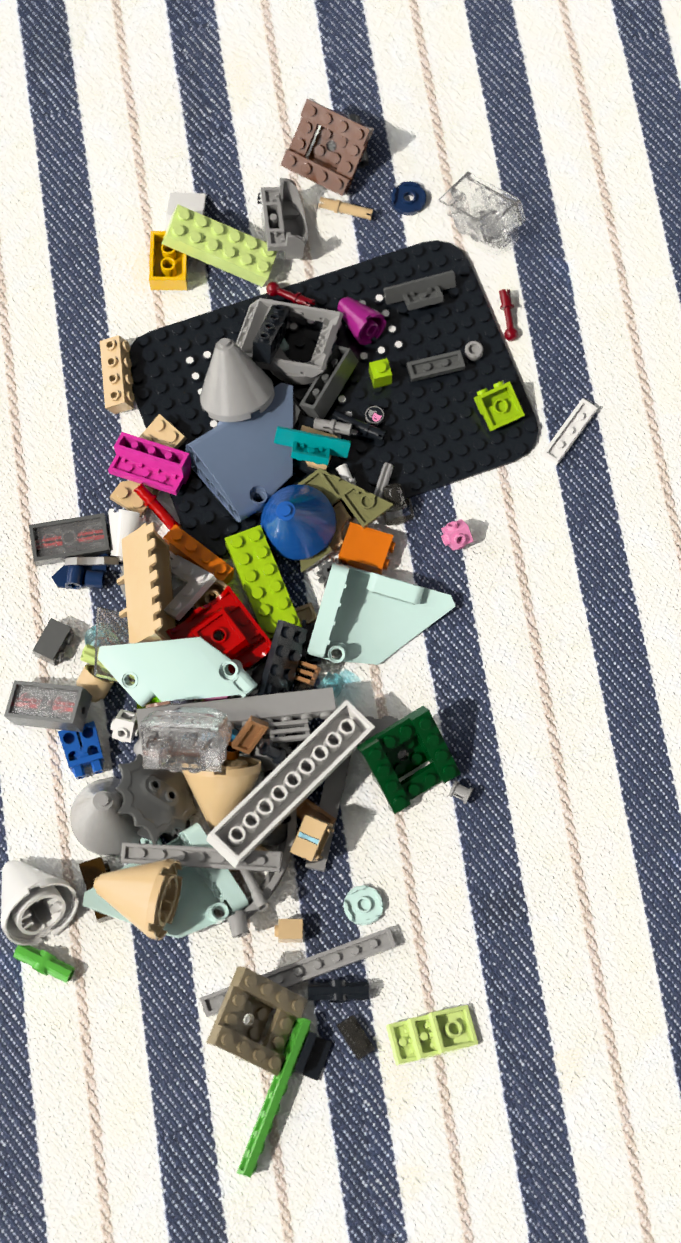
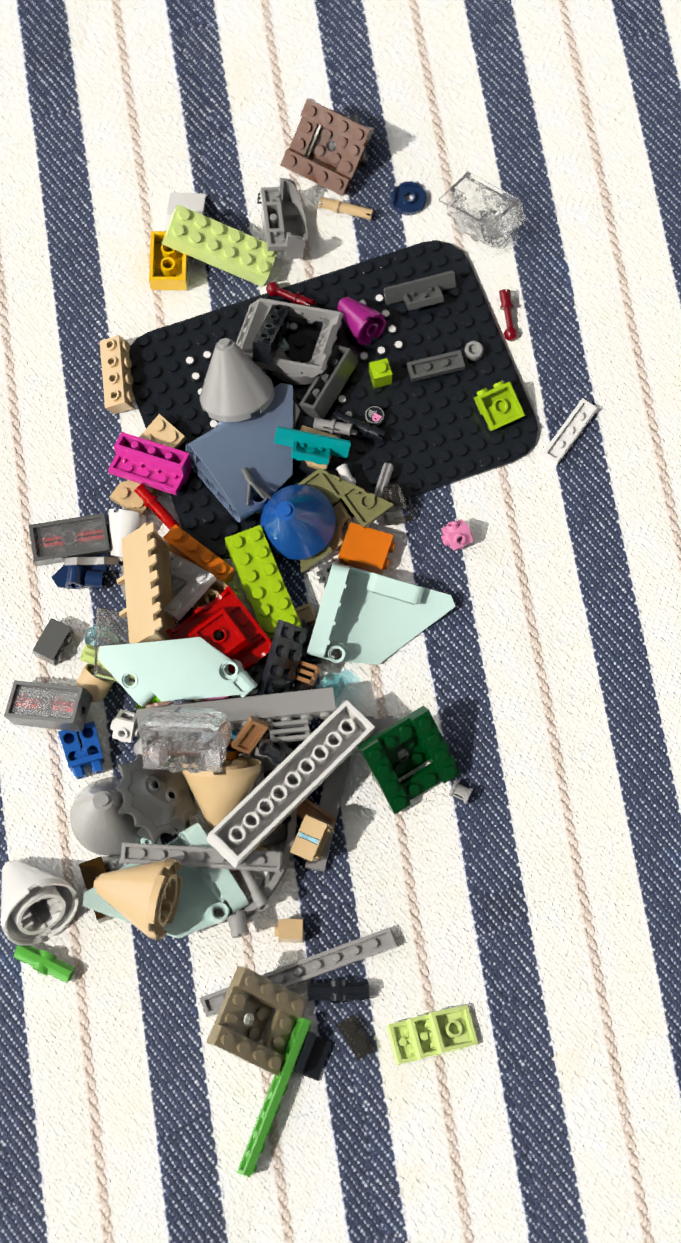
light aqua tile [344,885,383,926] -> none
none -> dark grey plant [241,467,272,506]

